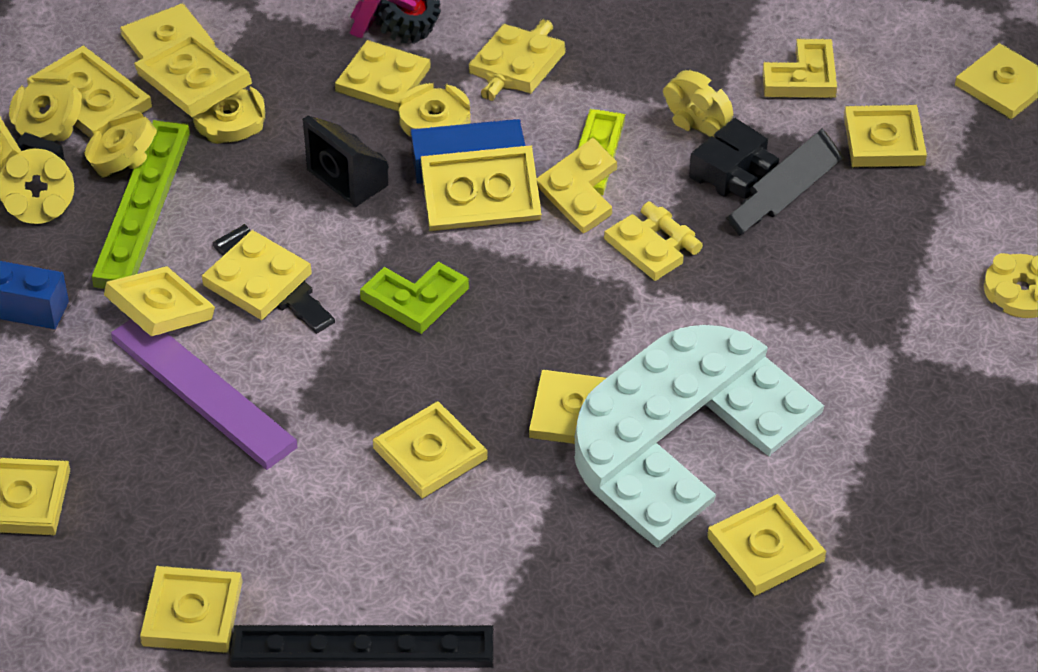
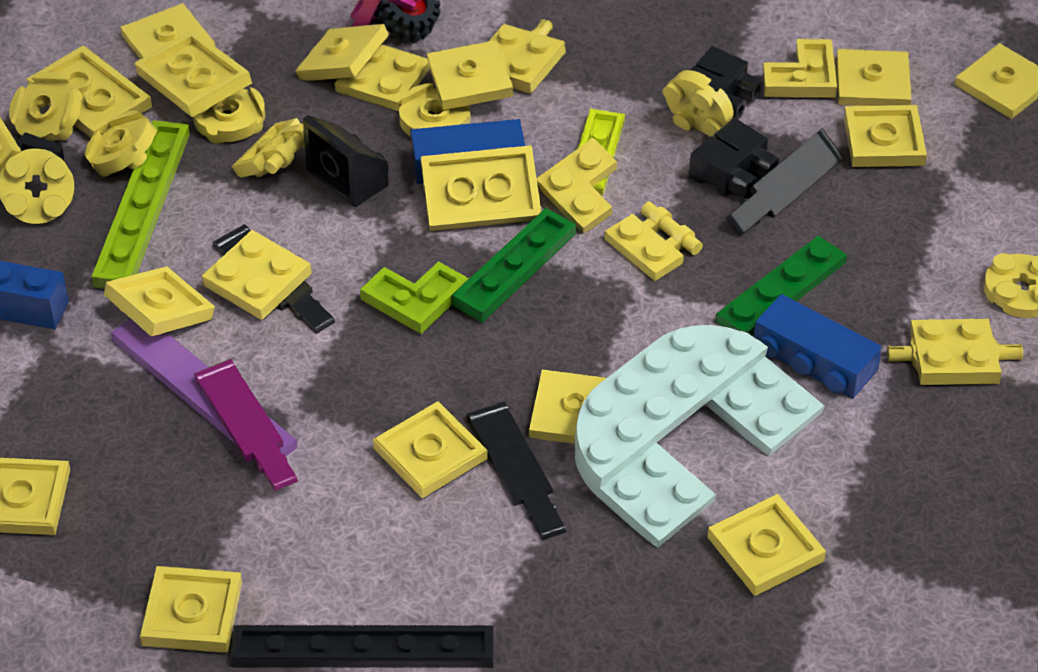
none -> magenta piece [194,359,298,492]
none -> light yellow plate [231,118,305,177]
none -> light yellow plate [295,24,389,81]
none -> light yellow plate [427,40,513,110]
none -> green plate [452,208,576,323]
none -> black piece [466,401,566,540]
none -> black hips [691,46,762,120]
none -> green plate [715,235,847,336]
none -> blue brick [754,294,882,399]
none -> light yellow plate [837,49,911,106]
none -> light yellow plate [887,318,1023,385]

